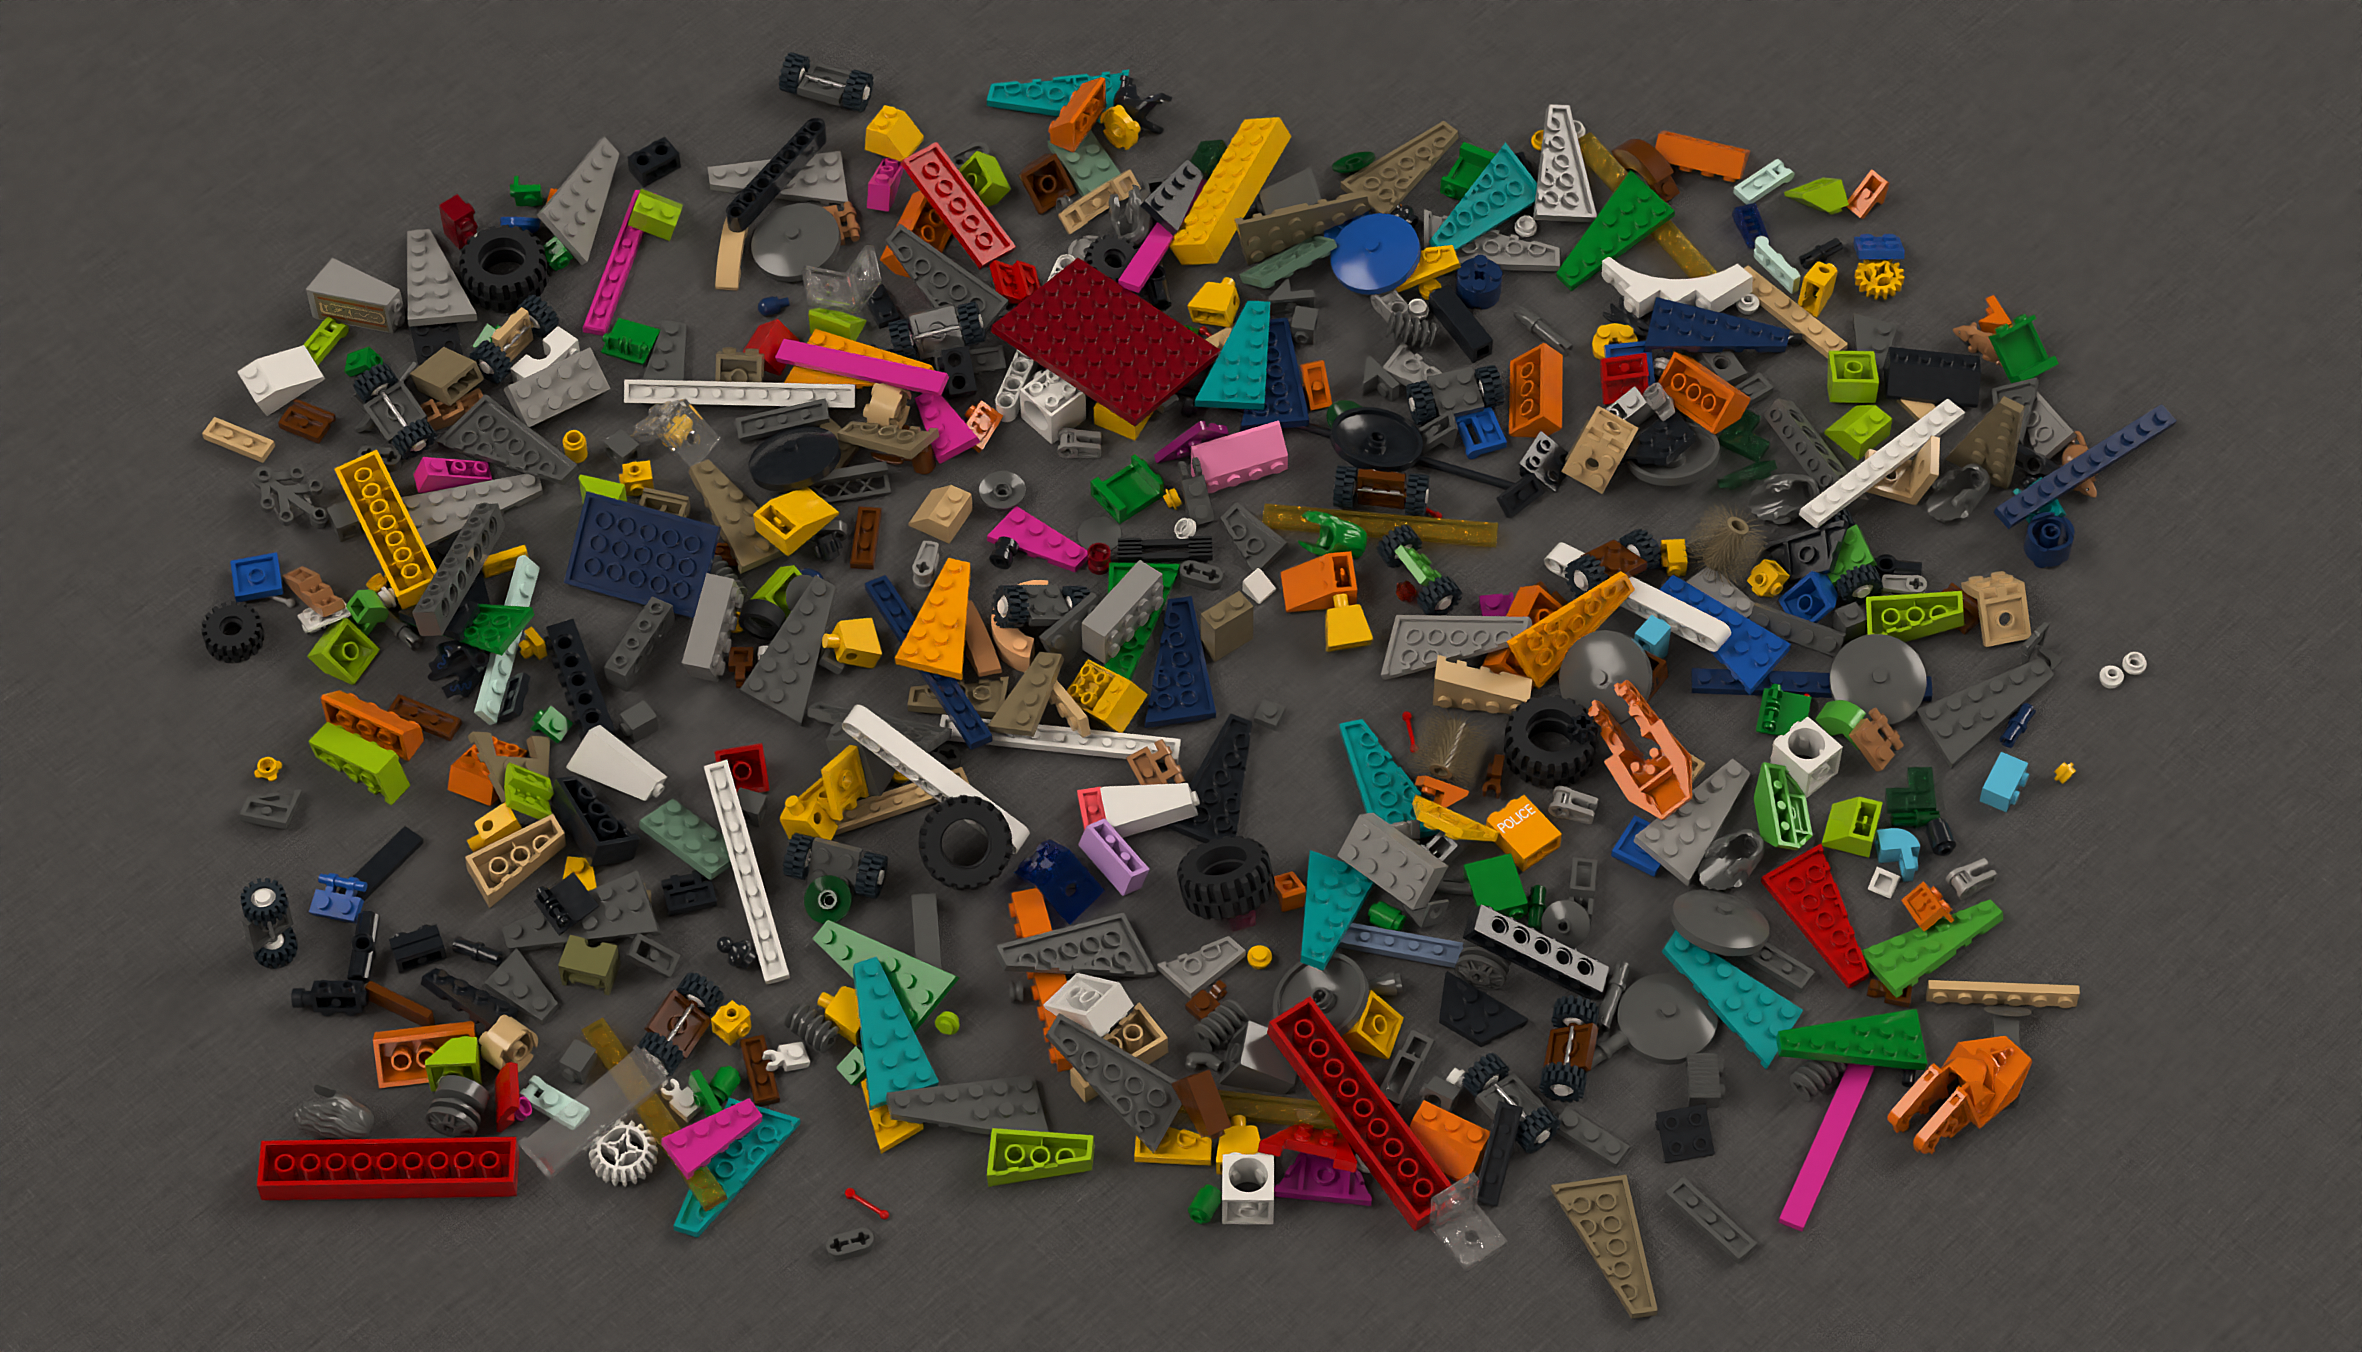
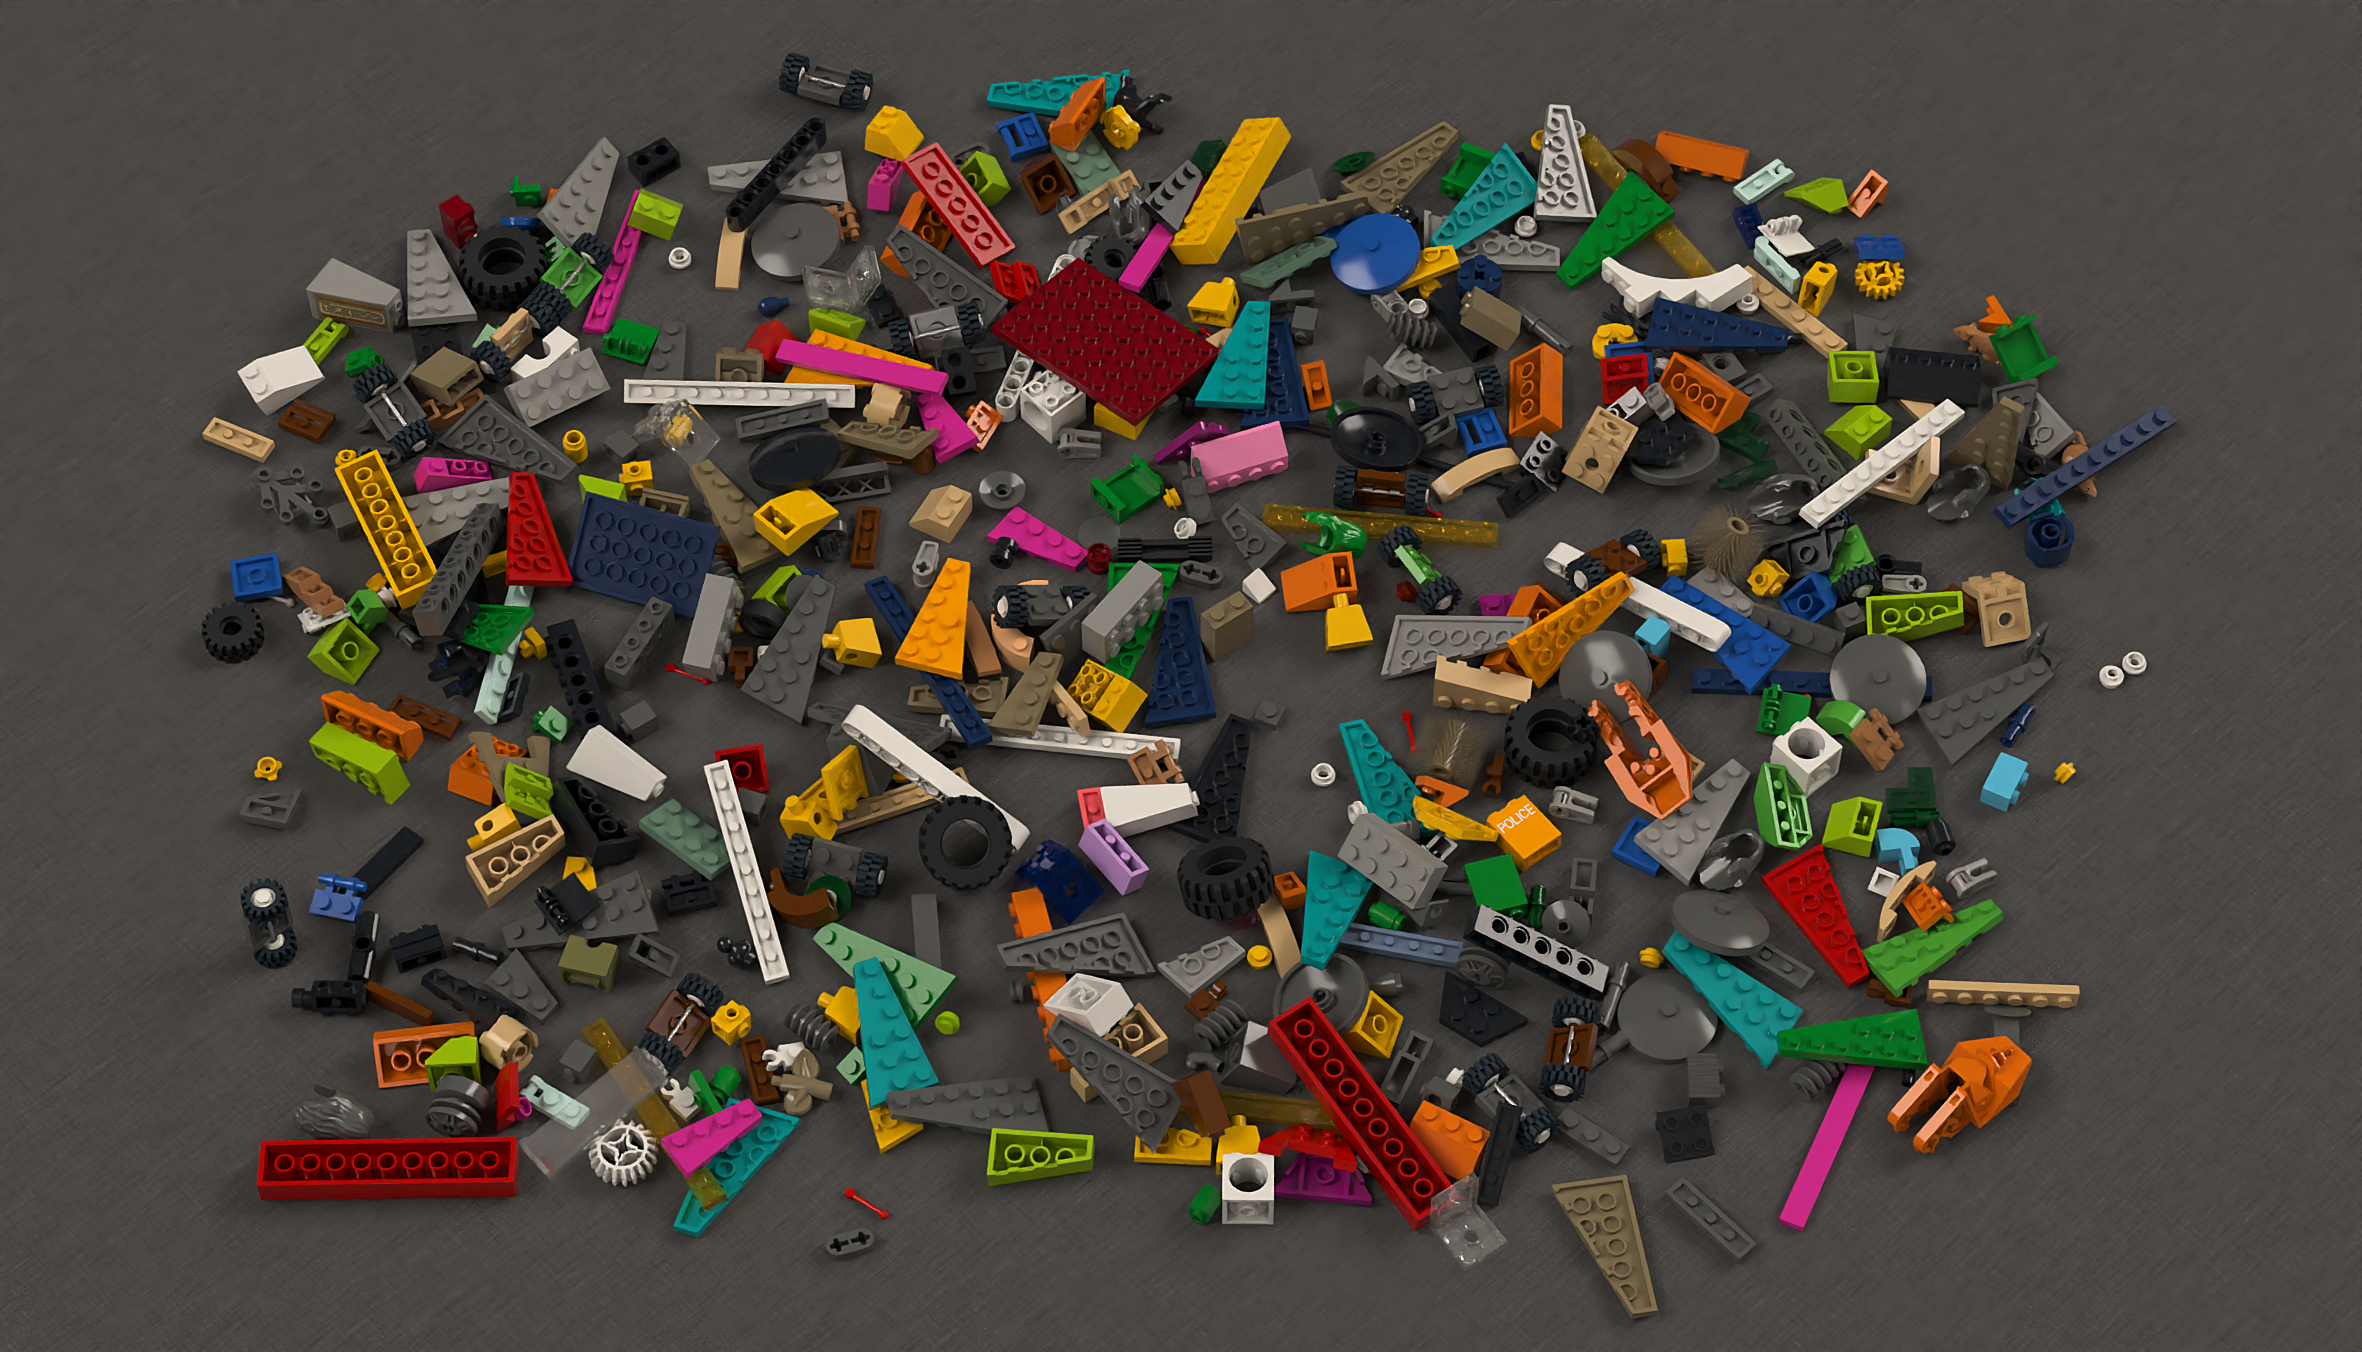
none -> yellow plate [335,450,357,466]
none -> red wing [506,472,573,587]
none -> plate [530,232,614,323]
none -> red hinge [665,663,711,686]
none -> white plate [669,247,691,269]
none -> reddish brown arch [766,867,839,928]
none -> dark tan plant [771,1048,833,1116]
none -> blue plate [996,112,1049,162]
none -> tan slope [1255,892,1301,979]
none -> white plate [1311,763,1335,787]
none -> white plate [1348,801,1368,824]
none -> tan slope [1431,448,1520,503]
none -> dark tan brick [1459,286,1522,351]
none -> yellow plate [1639,948,1664,968]
none -> white hinge [1757,215,1815,257]
none -> tan slope [1877,861,1937,943]

